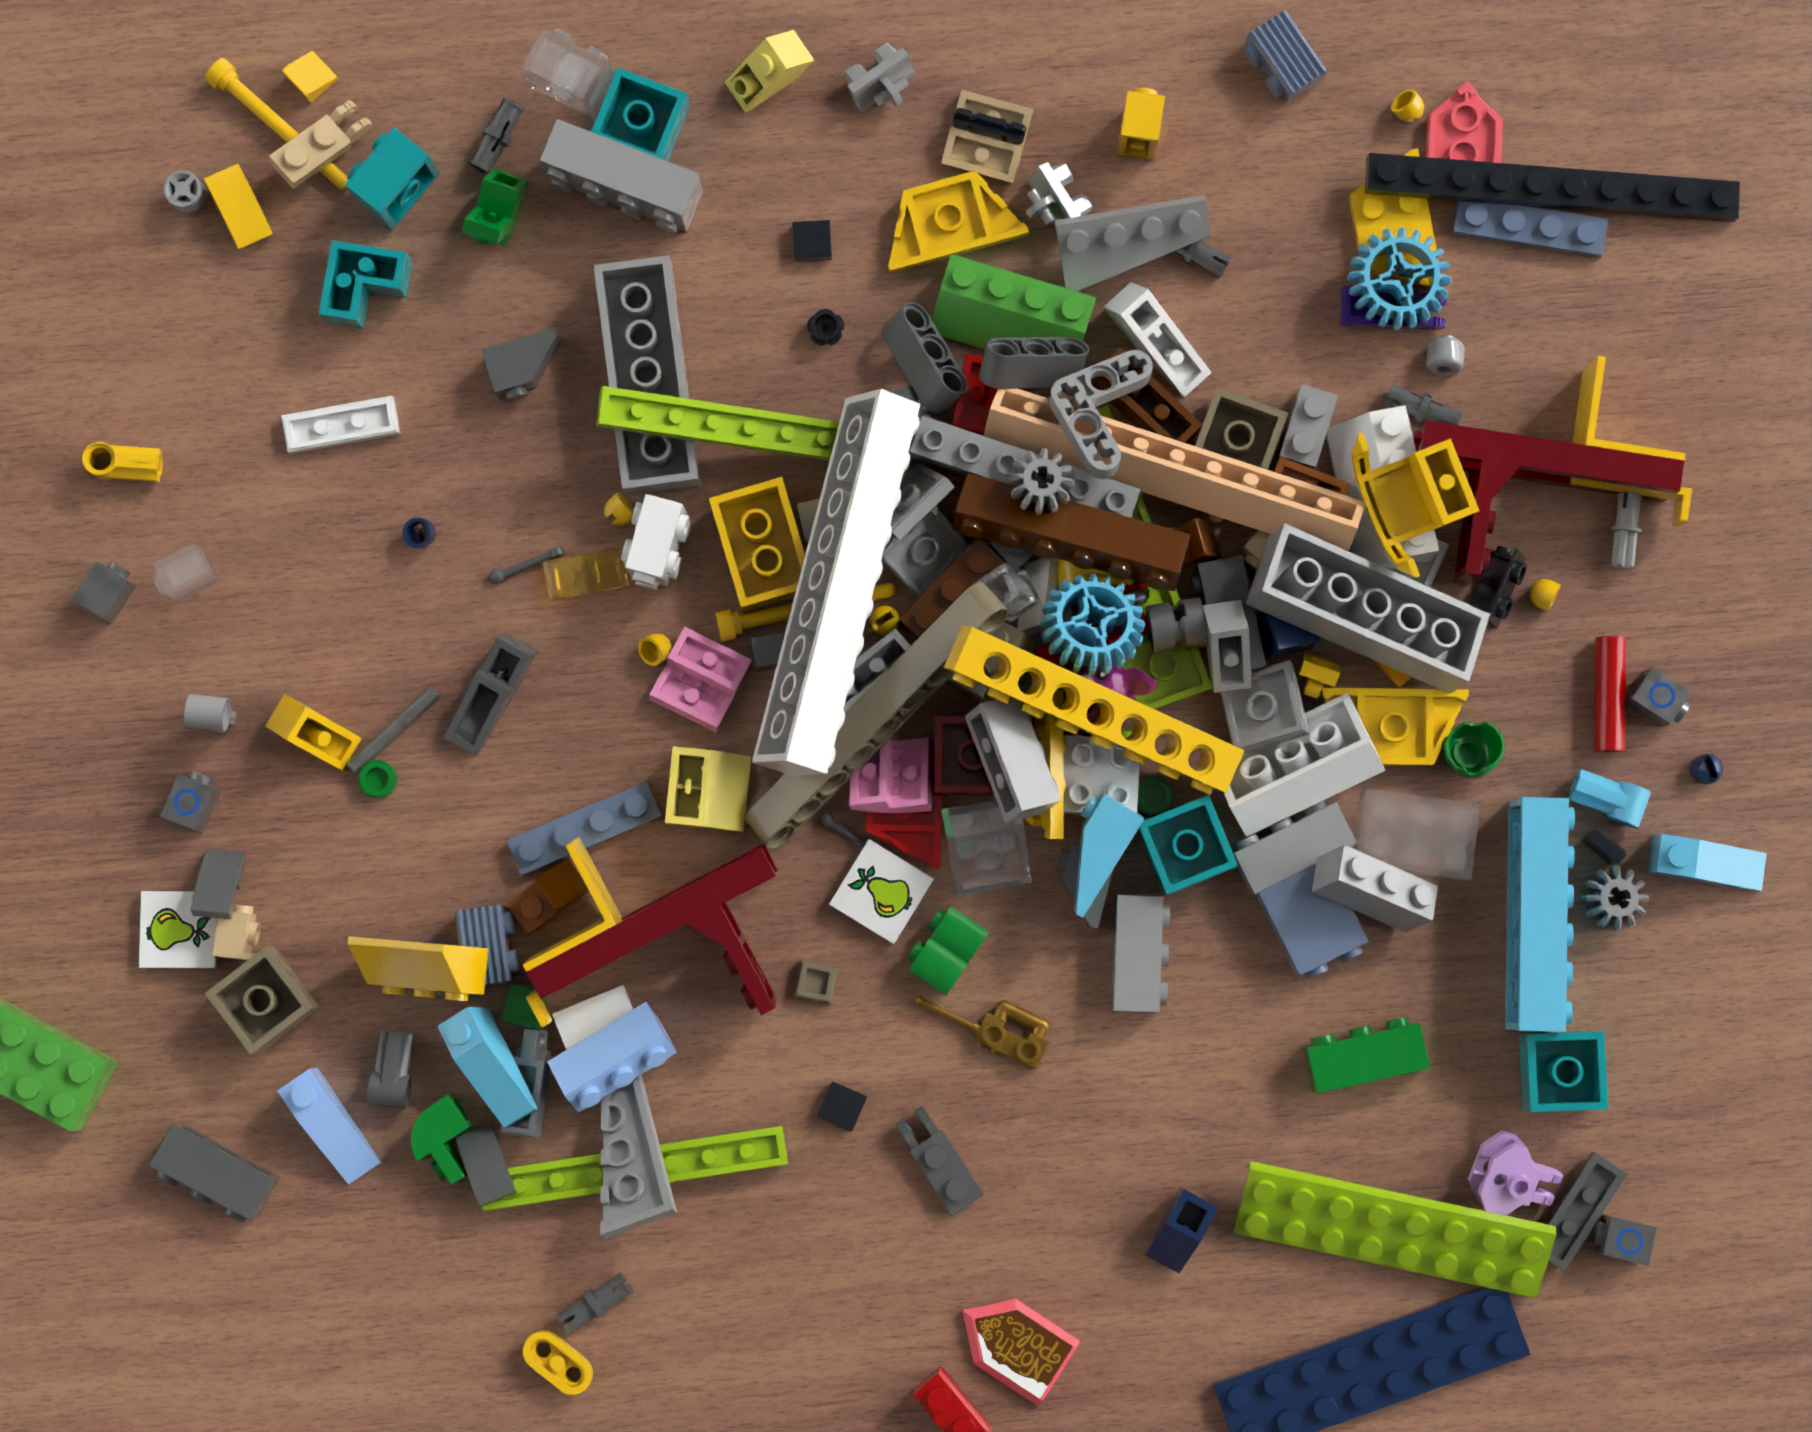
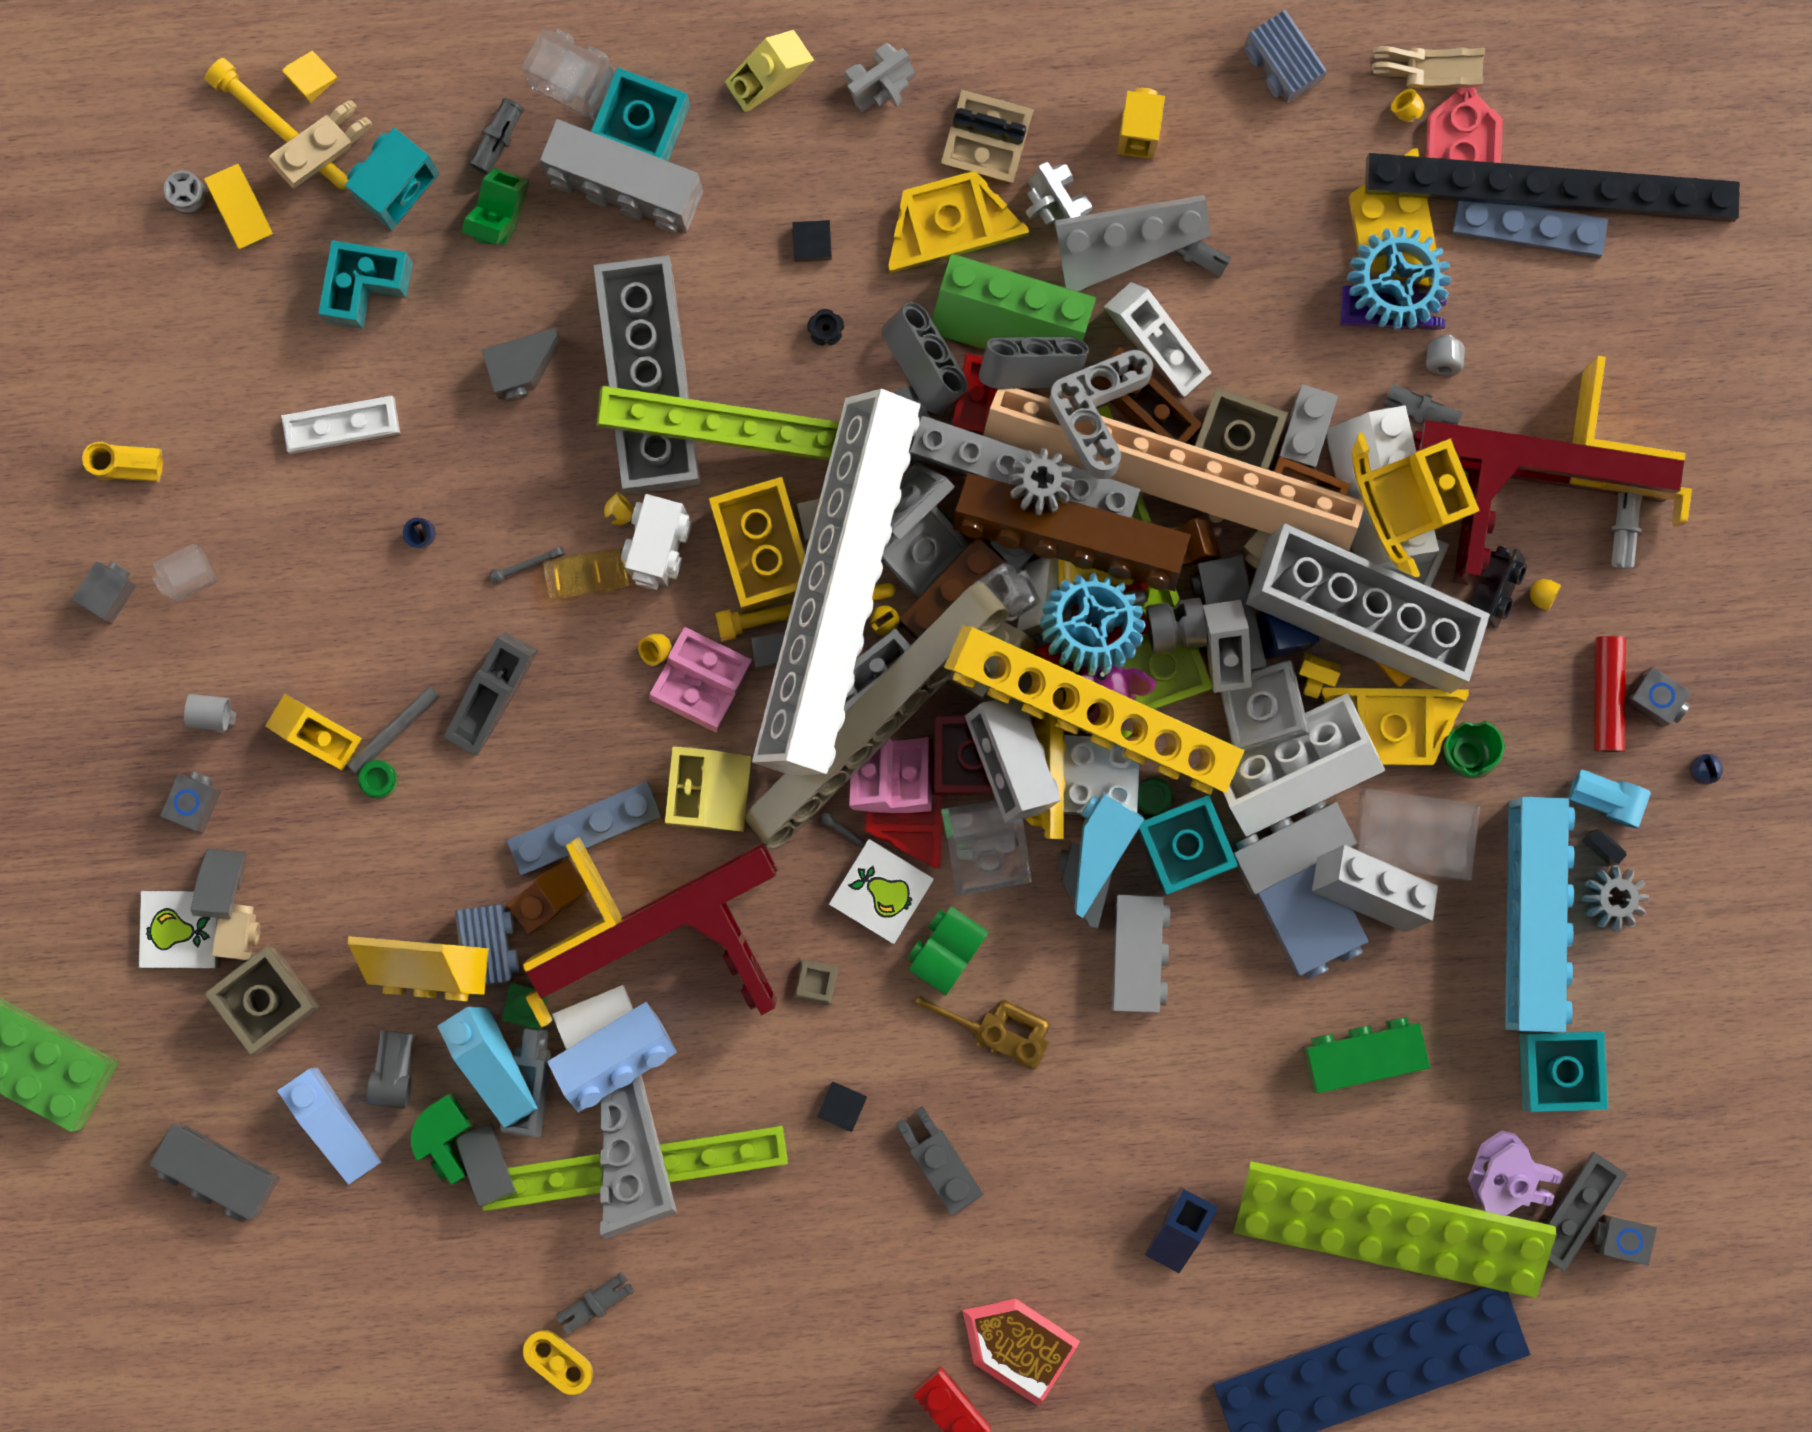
slope [1647,834,1767,891] -> none
none -> tan arm [1371,46,1485,88]

